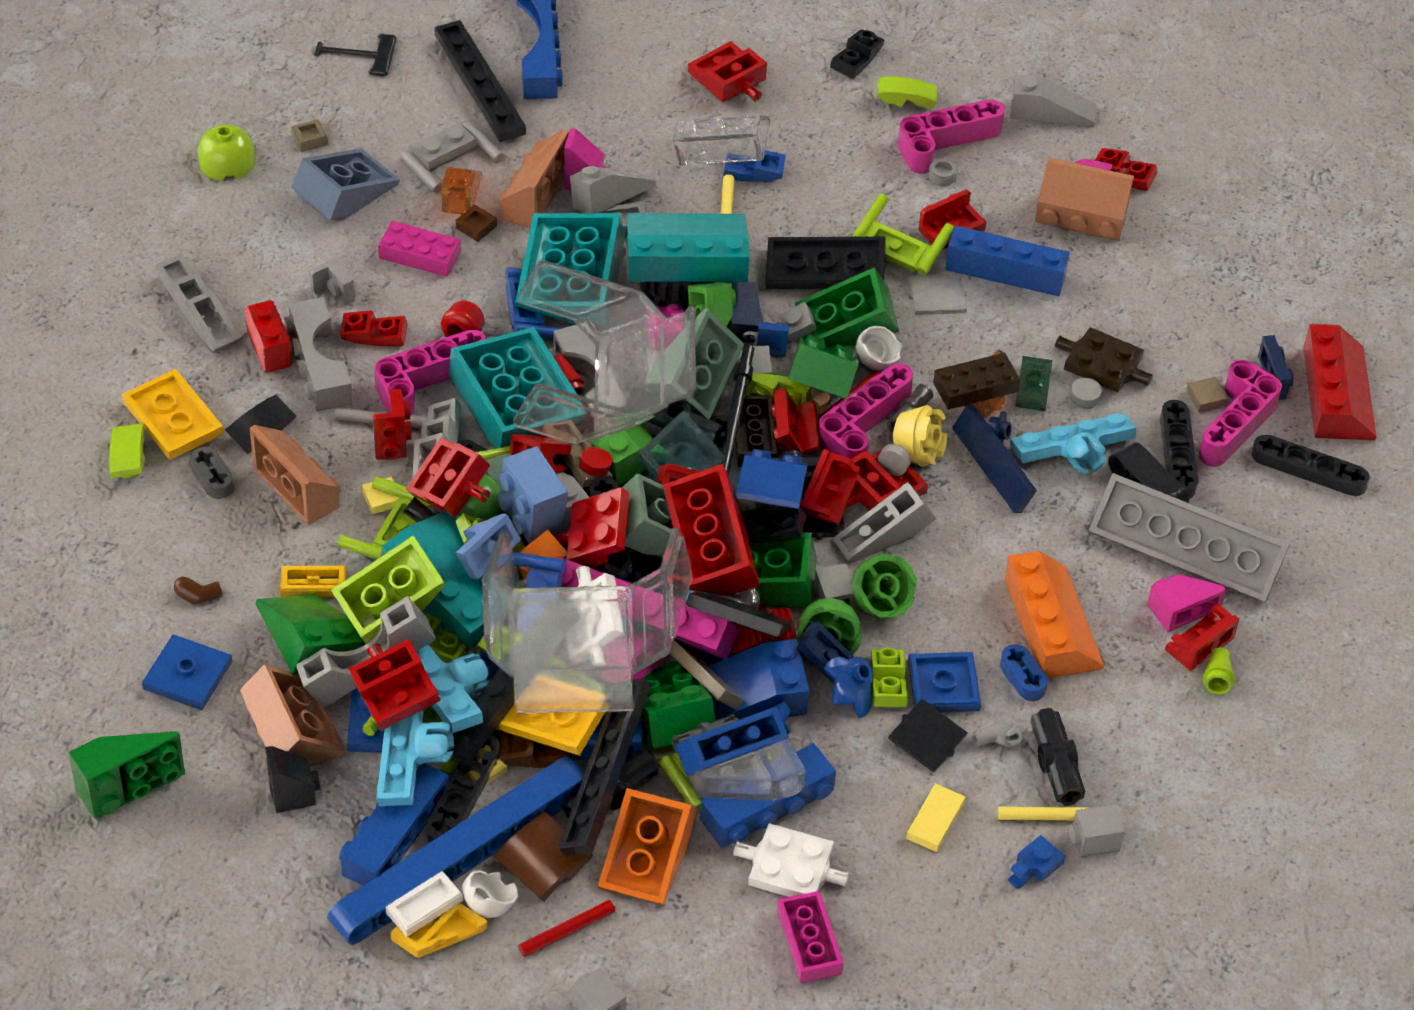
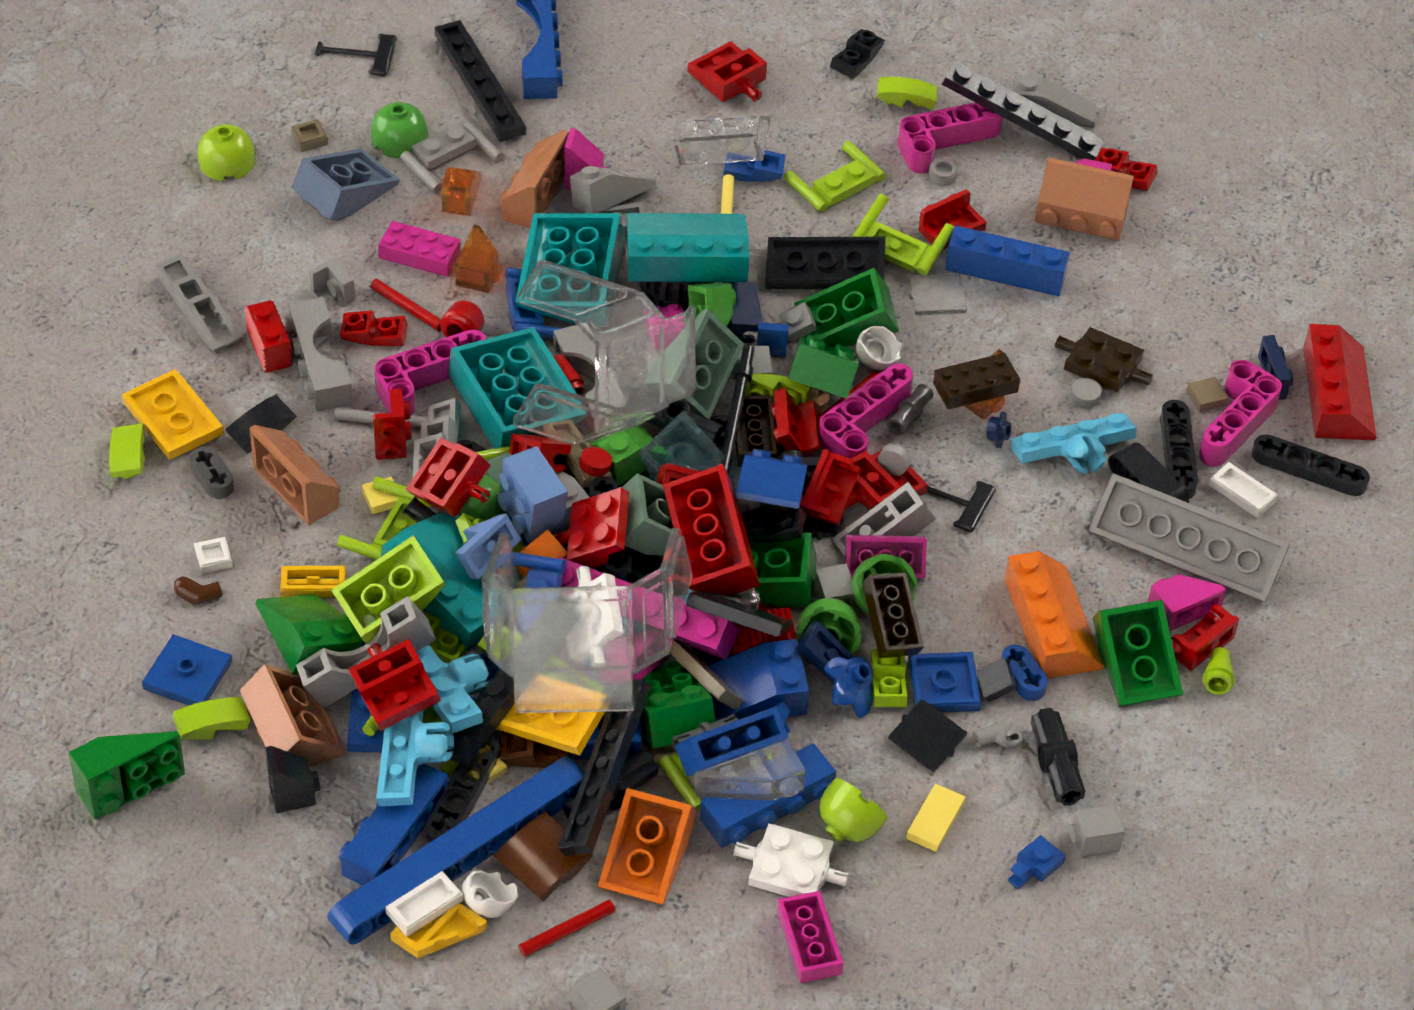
reddish brown tile [456,205,497,242] -> none
light yellow cone [893,405,947,467] -> none
dark blue tile [952,405,1037,513] -> none
light yellow bar [997,806,1092,821] -> none
clear green plate [1015,356,1052,411] -> none
none -> lime slope [172,697,250,740]
none -> white tile [194,537,233,574]
none -> red bar [370,279,442,332]
none -> bright green cylinder [371,102,428,158]
none -> clear orange slope [455,224,502,293]
none -> lime plate [784,140,886,213]
none -> lime cylinder [819,778,888,842]
none -> dark pink piece [845,535,927,578]
none -> dark brown piece [862,573,924,658]
none -> black piece [927,481,996,532]
none -> plate [941,60,1104,160]
none -> tile [976,657,1017,702]
none -> green slope [1092,600,1183,707]
none -> white tile [1208,462,1278,519]

